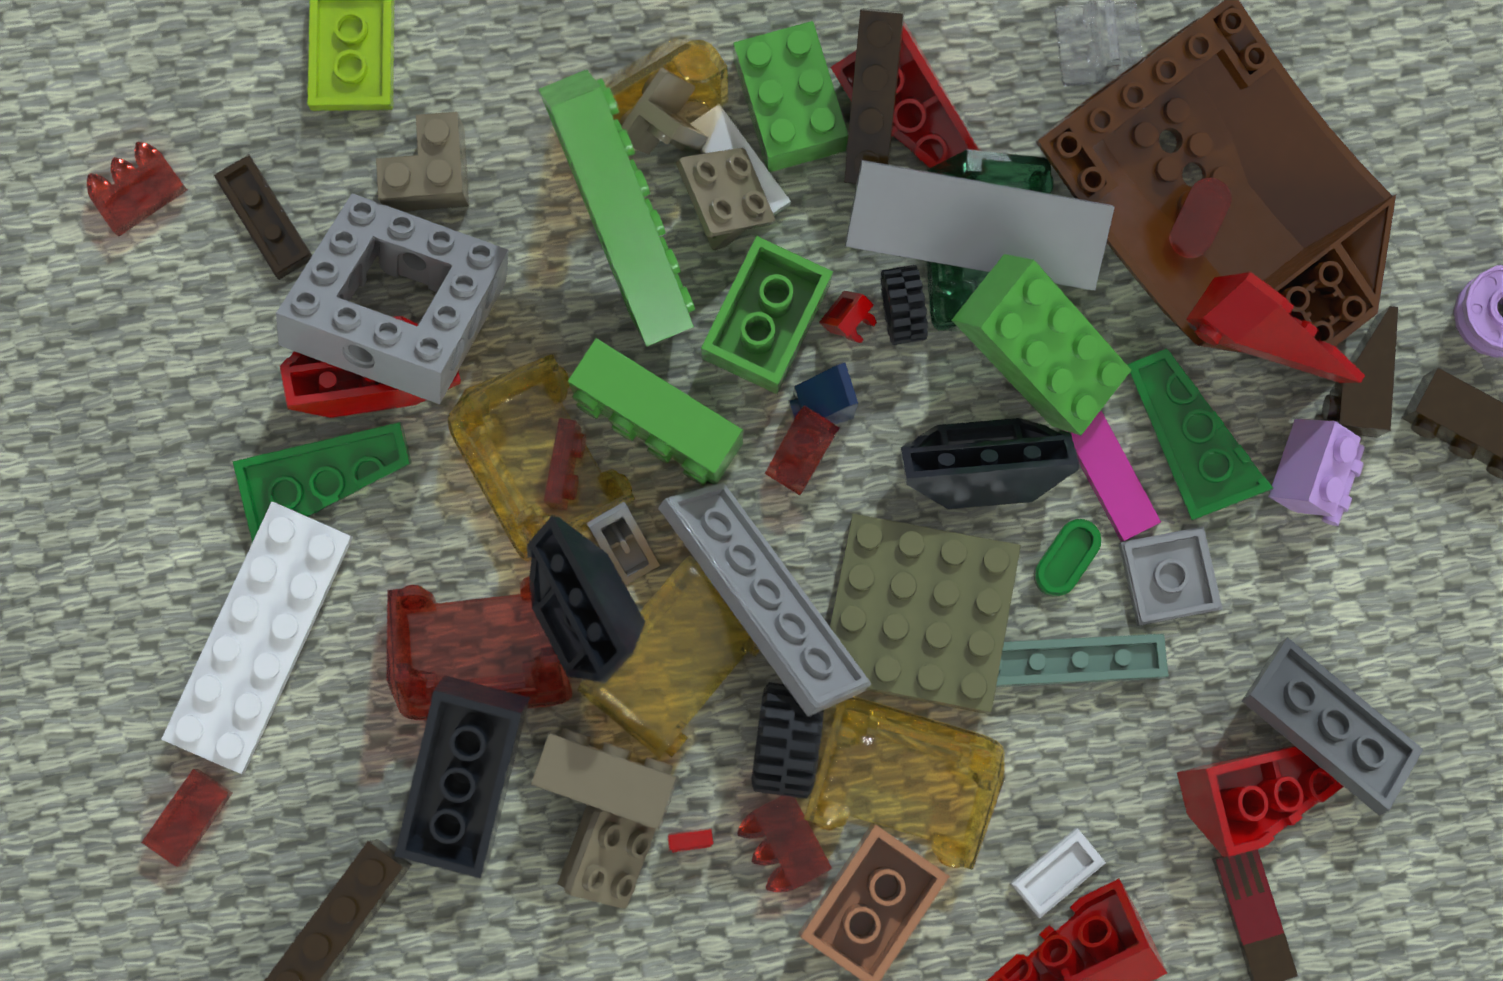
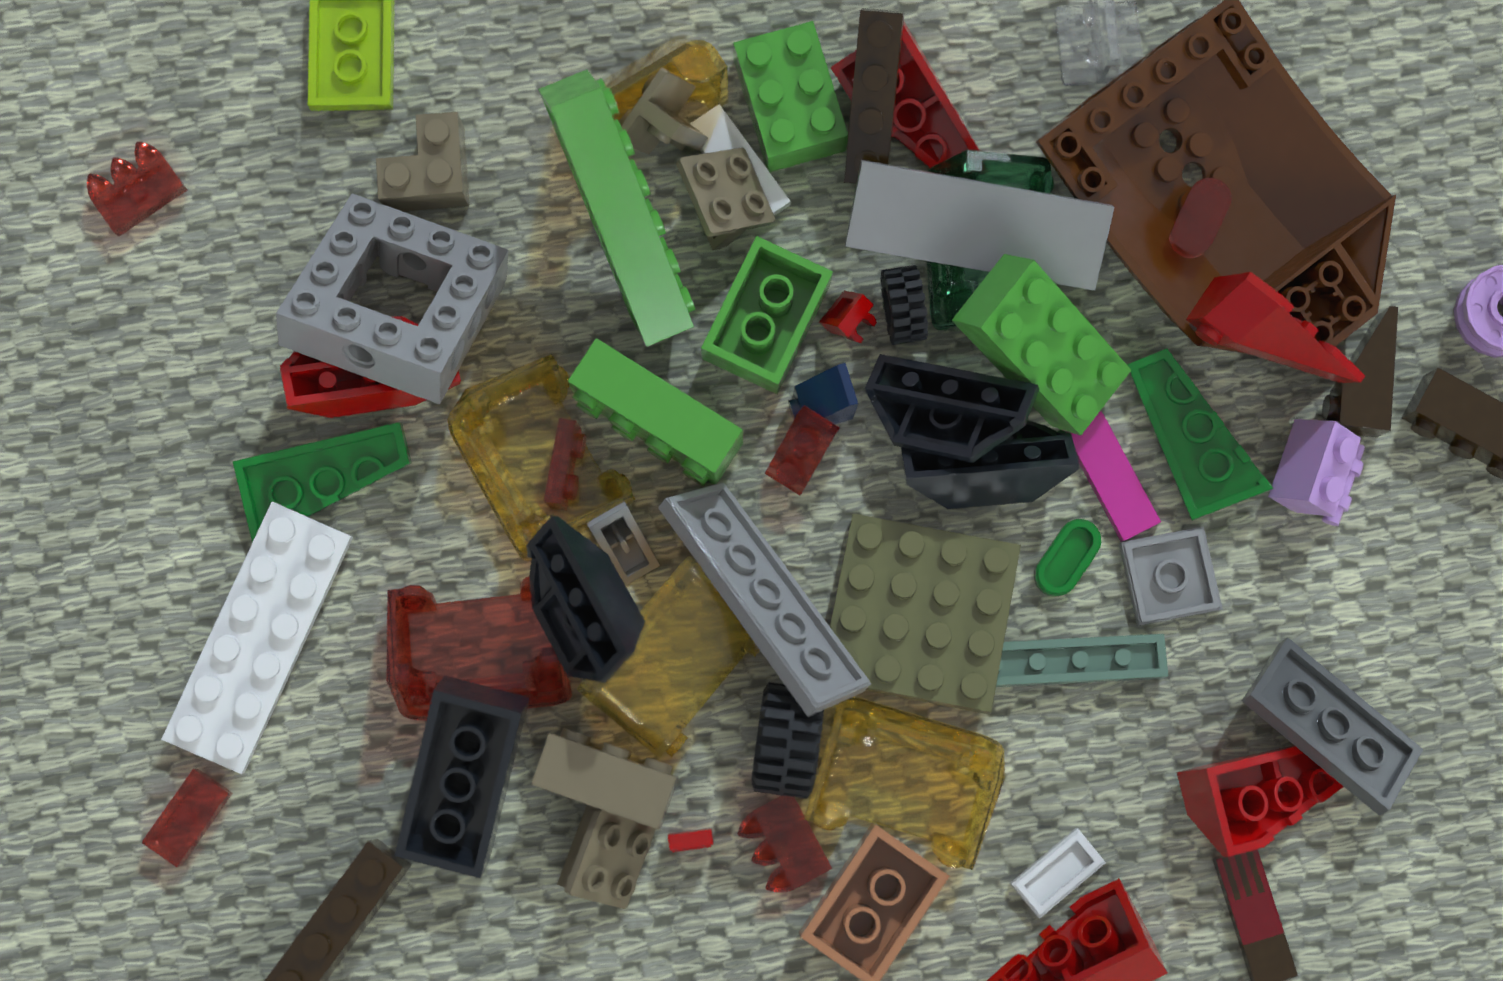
dark brown tile [213,154,312,280] -> none
none -> black wedge [865,354,1039,463]

